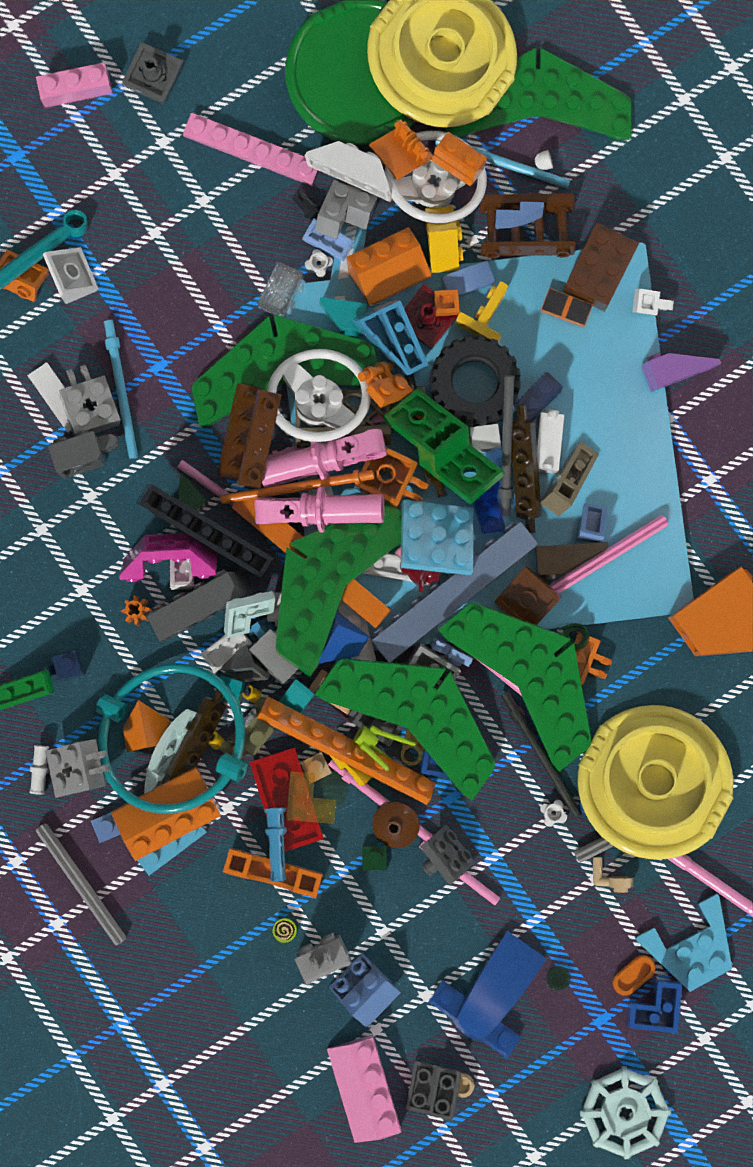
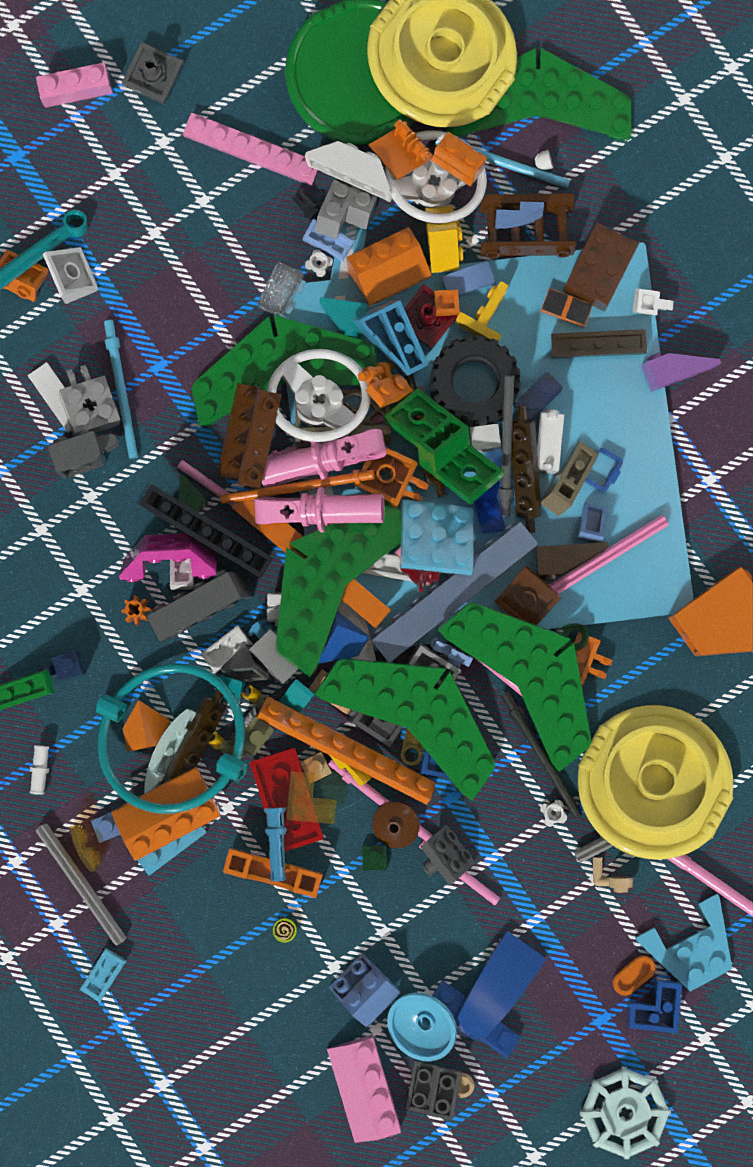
light grey hinge [46,739,110,798] -> none
light aqua plate [224,591,275,638] -> none
light grey hinge [295,933,352,985] -> none
lime plant [354,725,416,771] -> none
clear green tile [546,965,571,990] -> none
none -> clear yellow slope [70,824,101,872]
none -> medium azure plate [80,948,127,1002]
none -> medium azure dish [387,993,457,1061]
none -> dark brown plate [551,329,647,359]
none -> blue piece [585,448,623,492]

